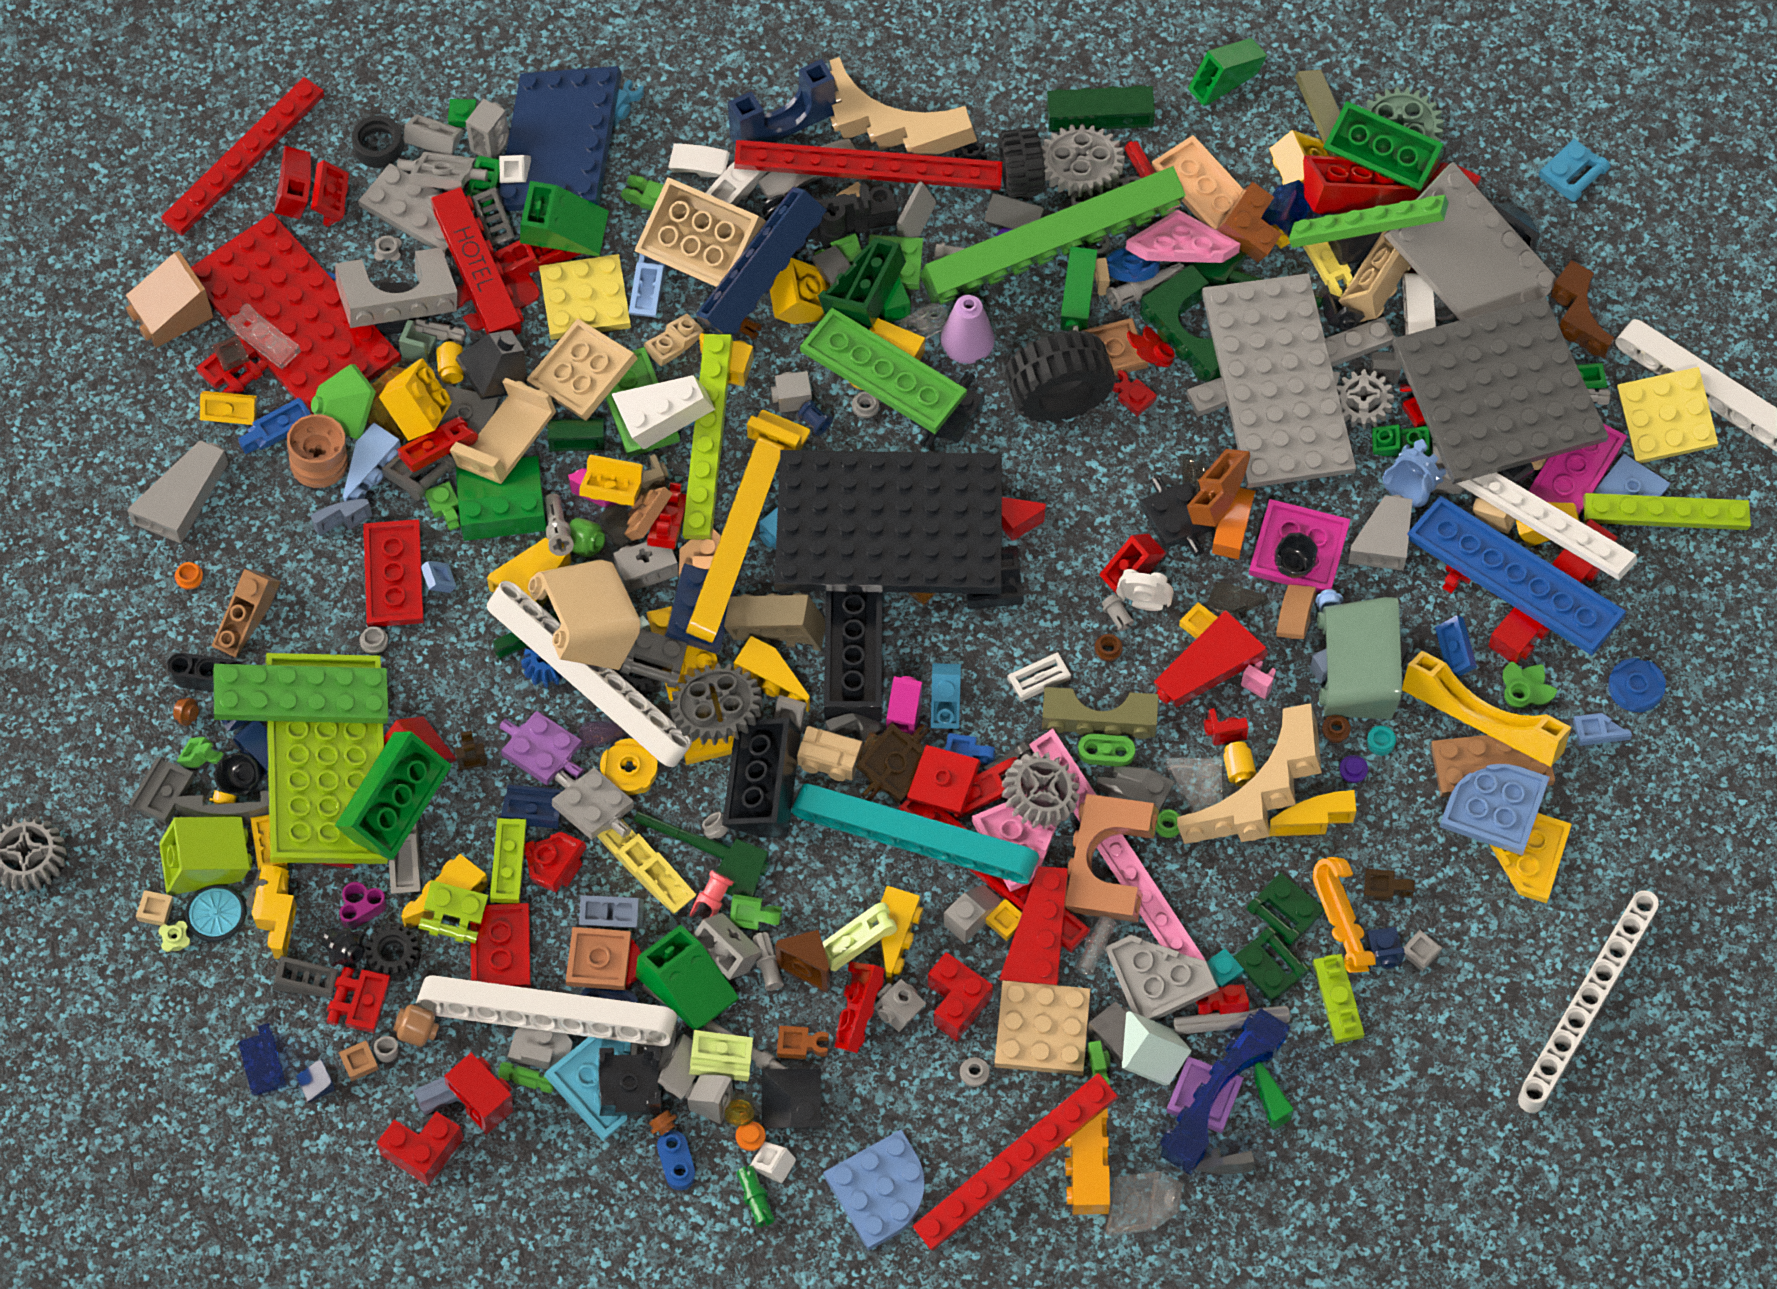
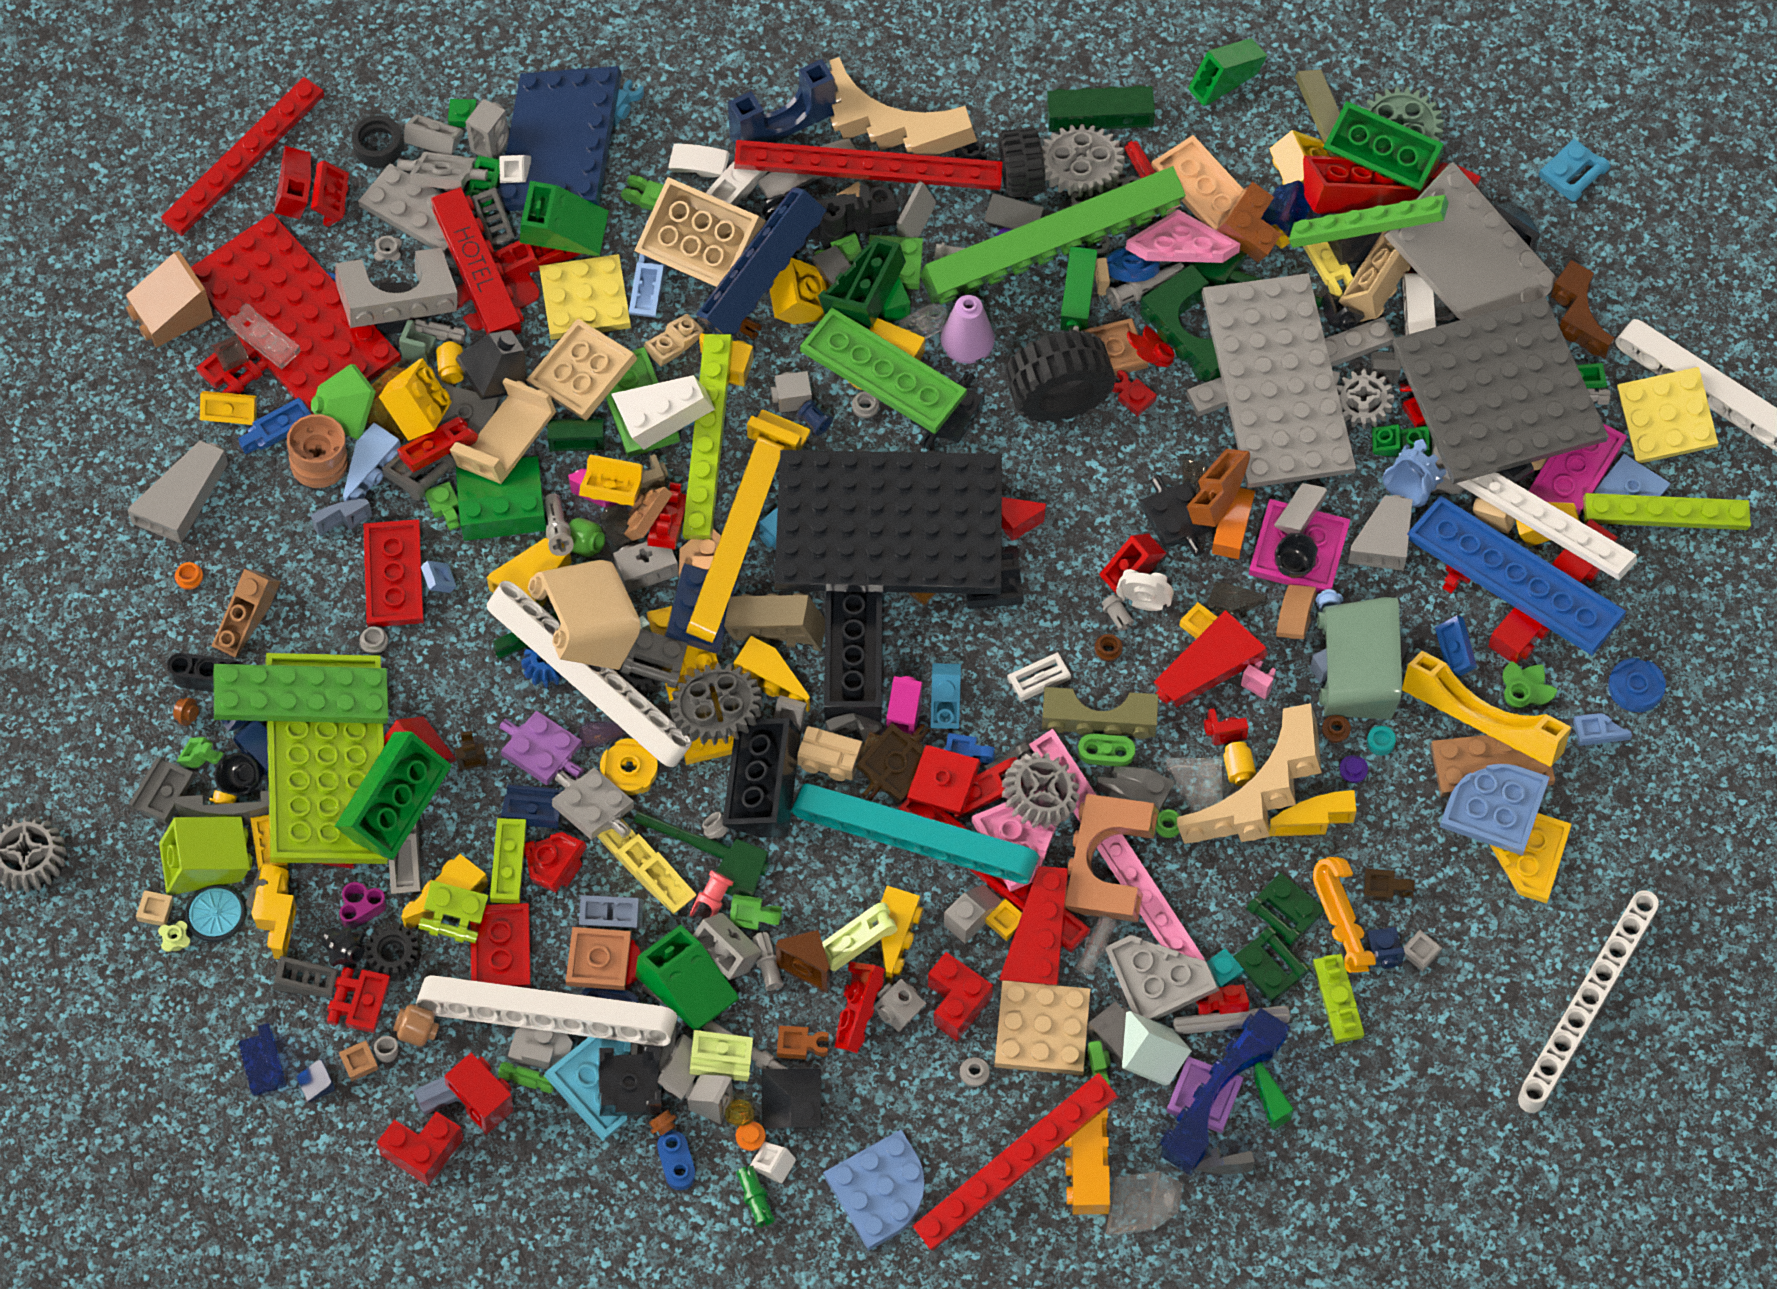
none -> light grey slope [1274,483,1328,534]

